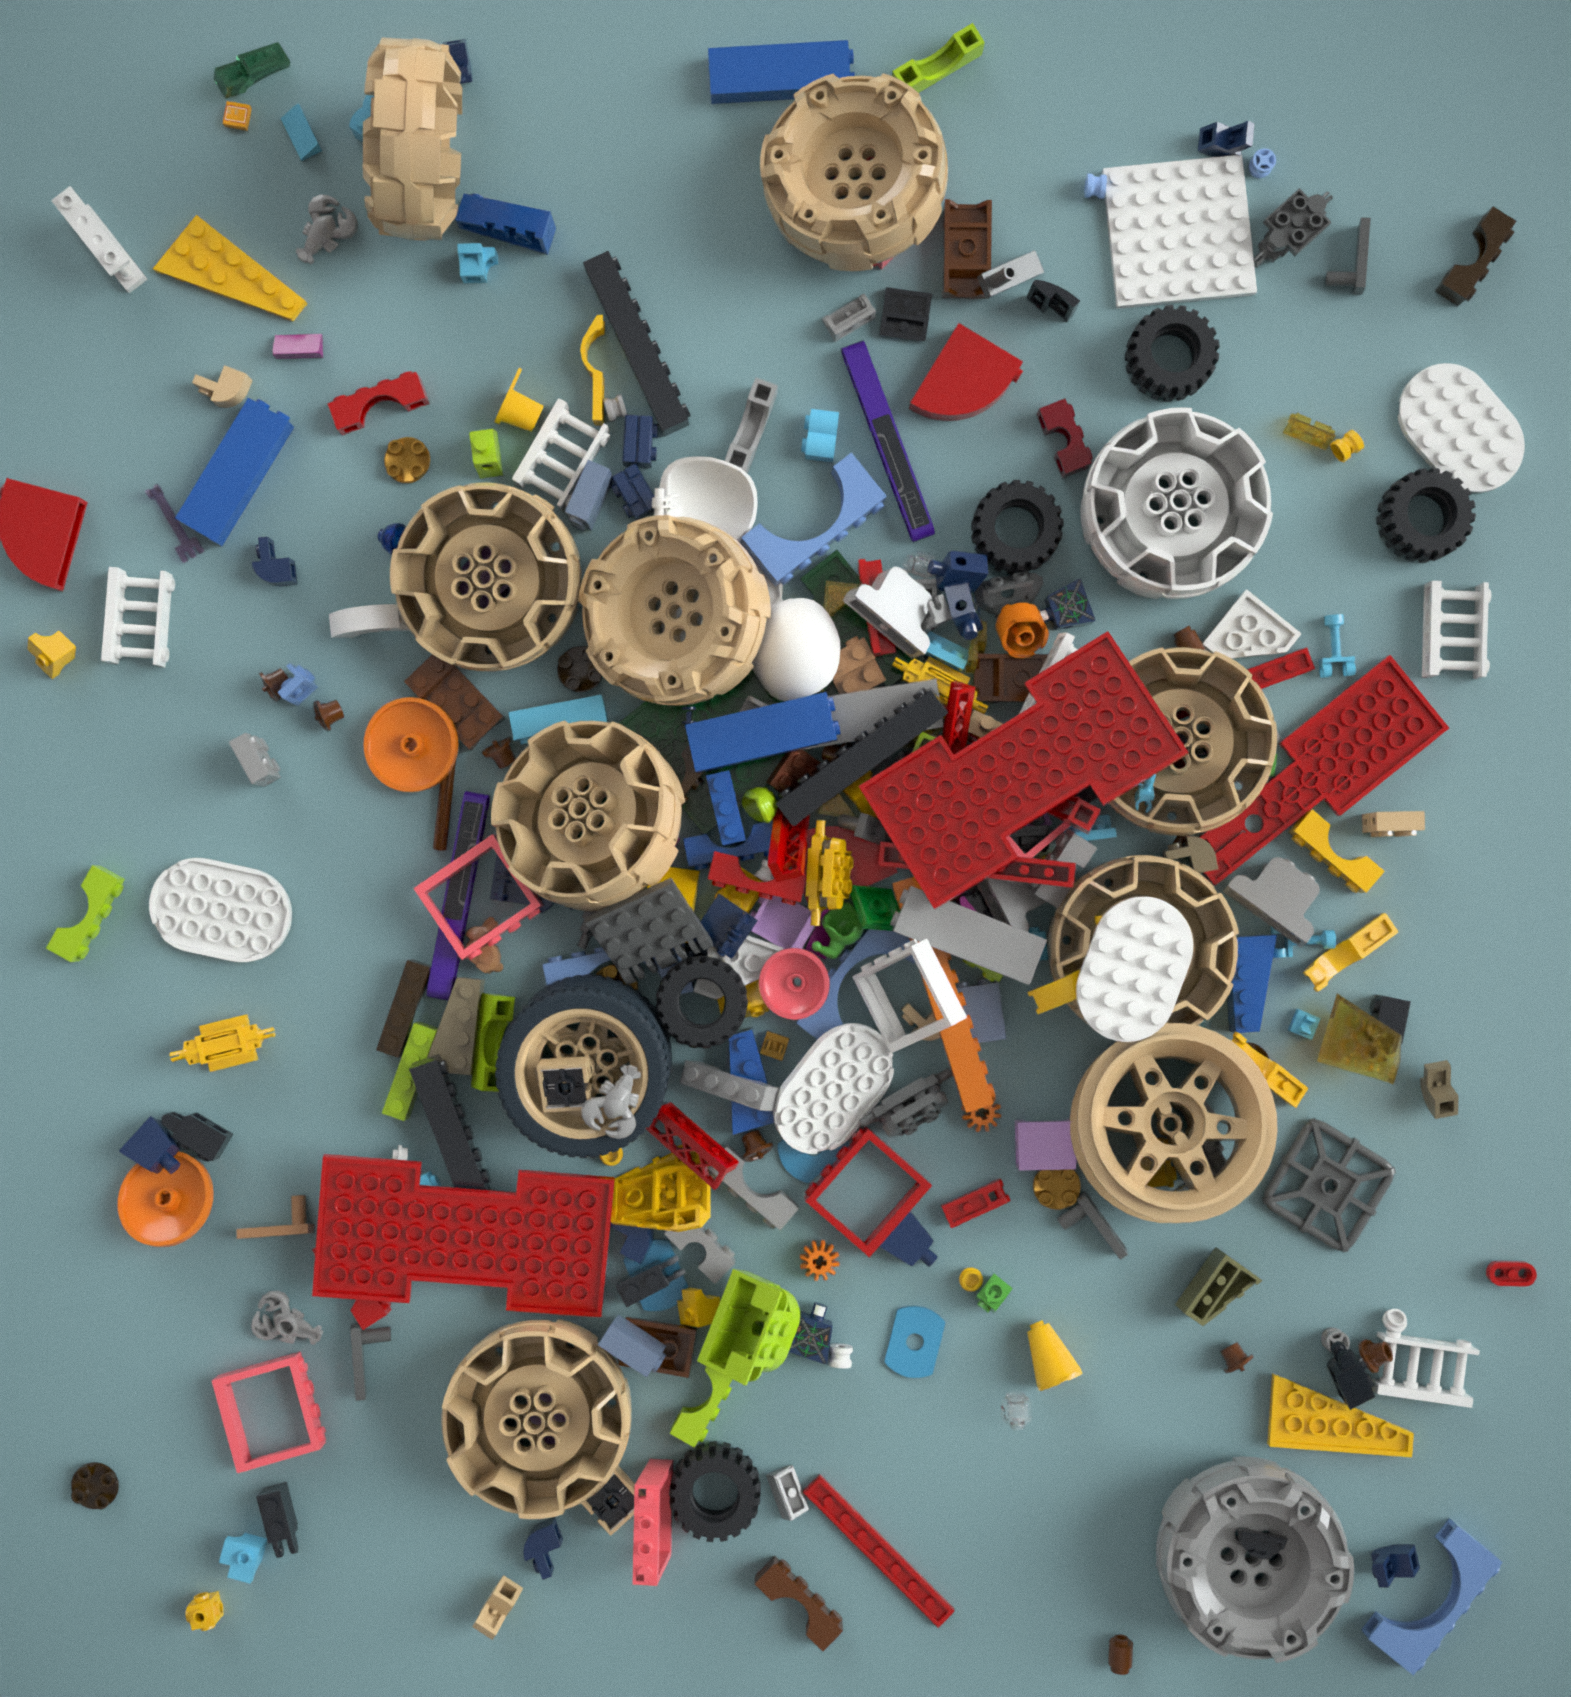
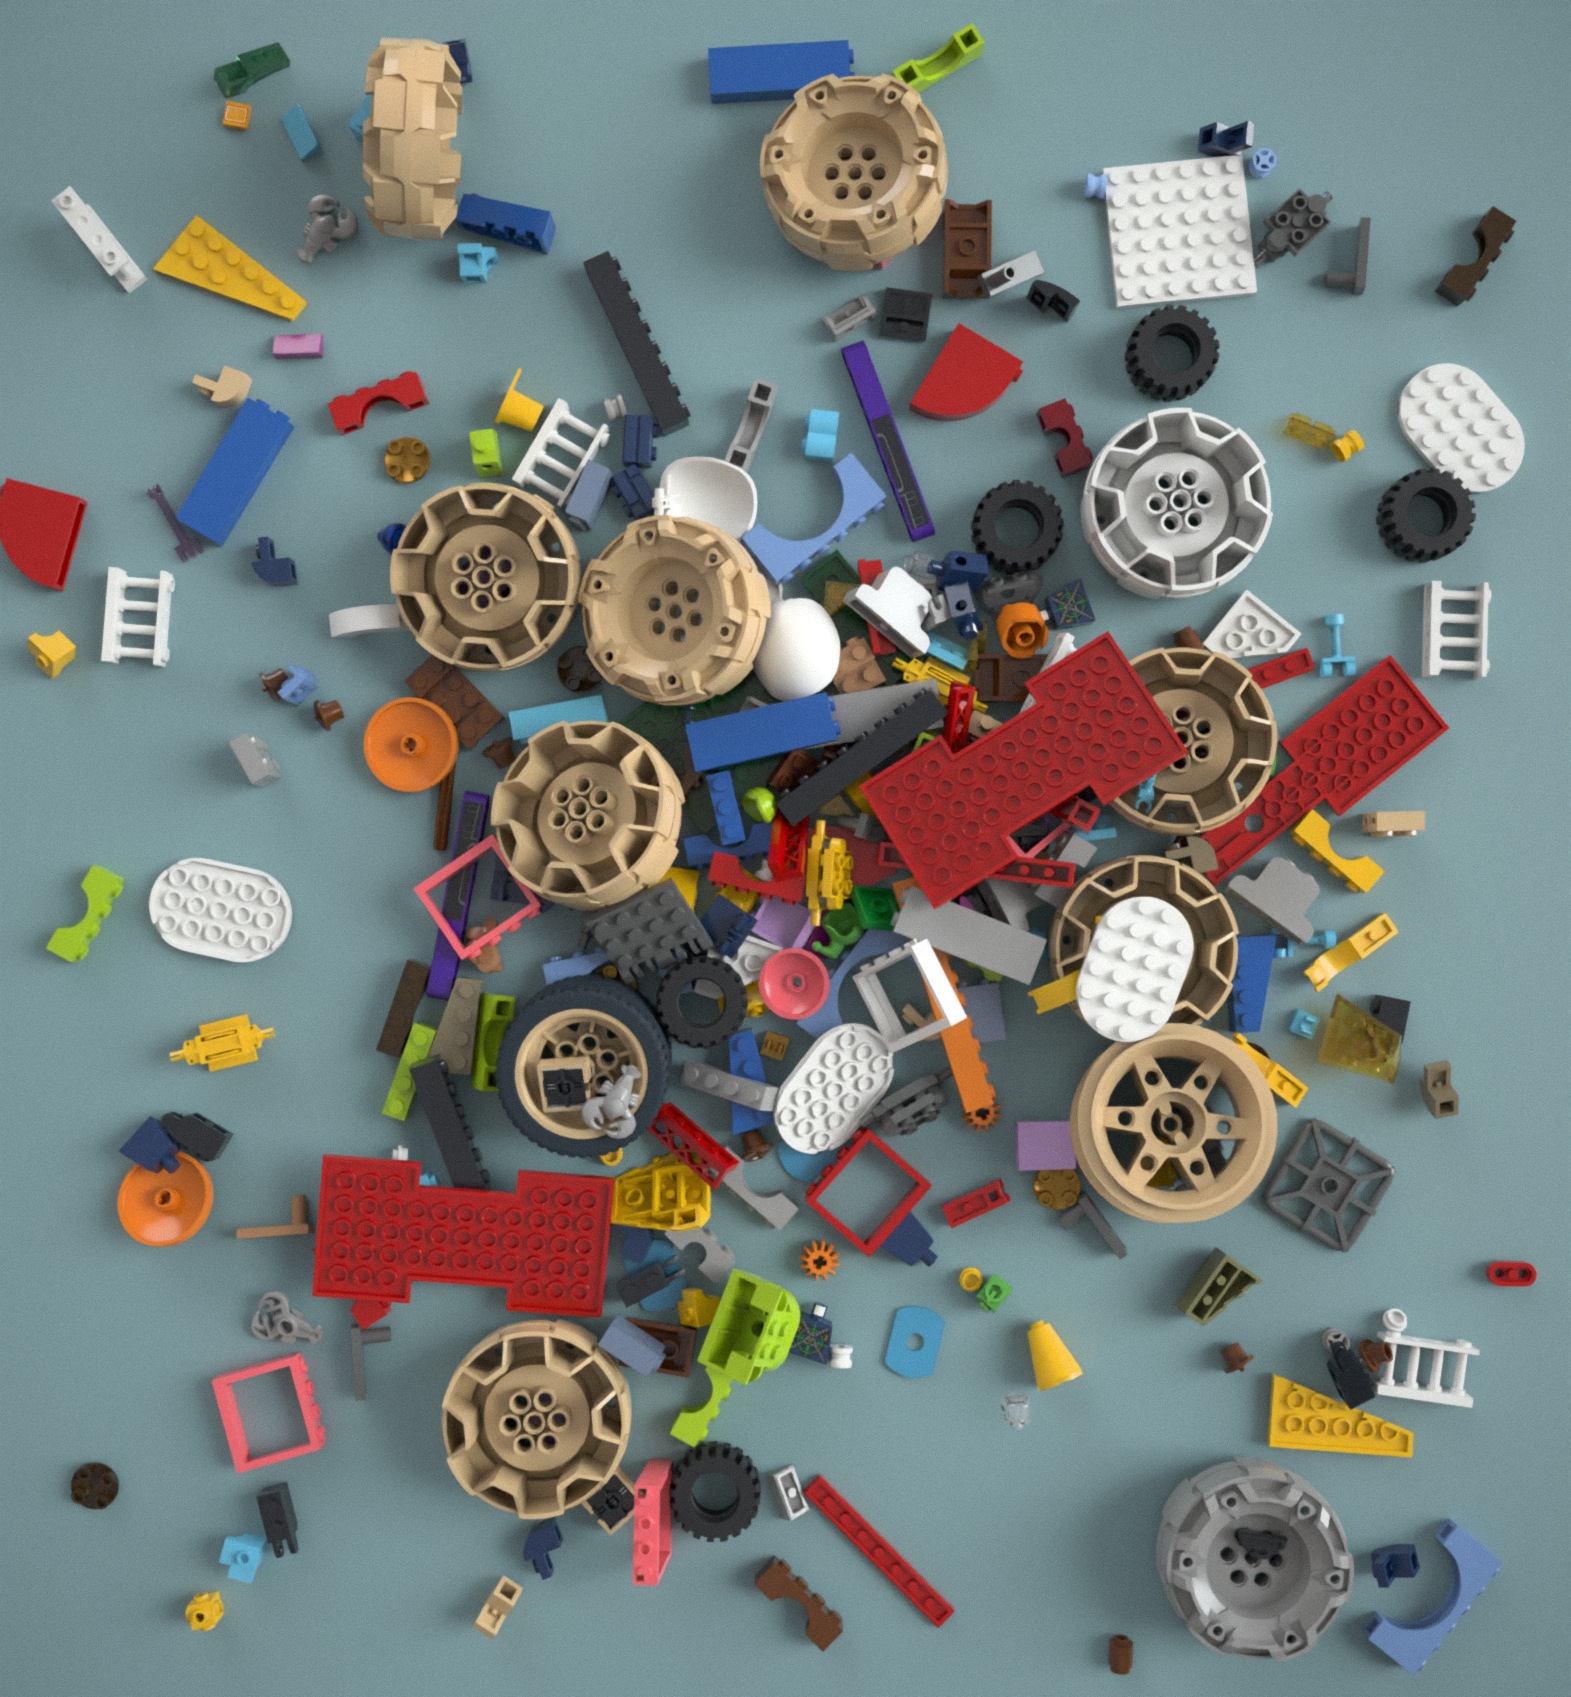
yellow piece [580,315,605,426] -> none

